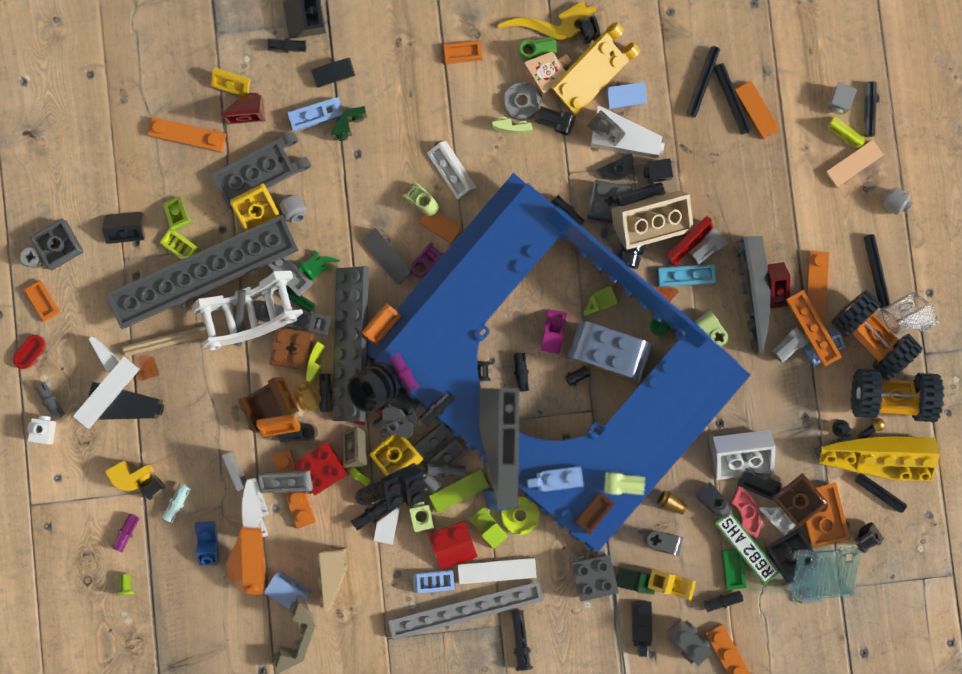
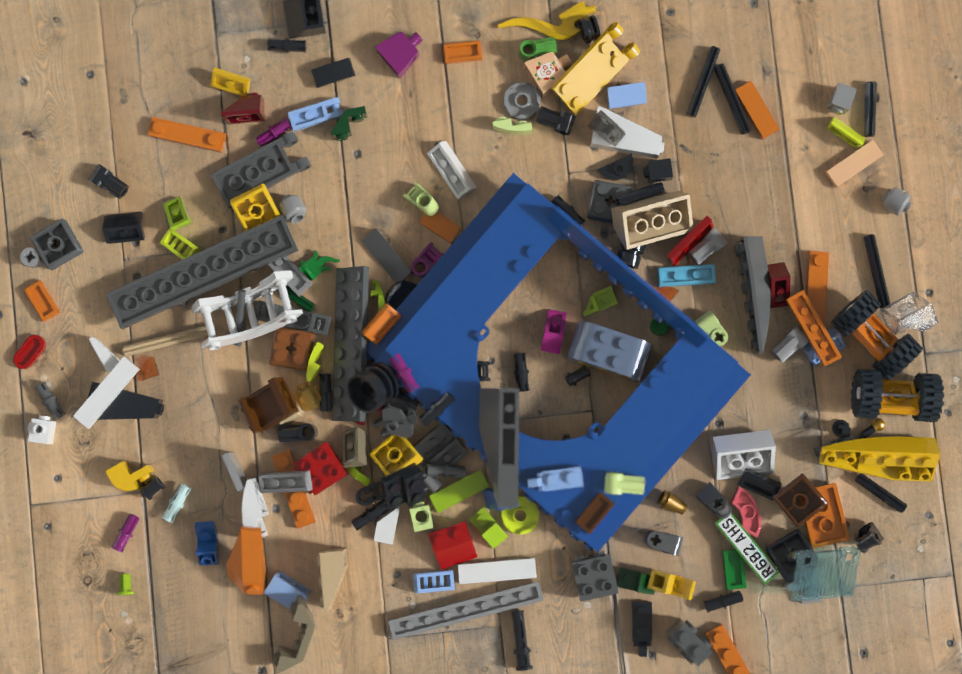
orange tile [257,414,300,437] -> none
white slope [759,507,795,536] -> none
none -> black piece [88,164,129,199]
none -> magenta axle [256,117,292,146]
none -> lime slope [371,281,386,312]
none -> magenta torso [375,32,423,79]
none -> black plate [385,280,417,310]

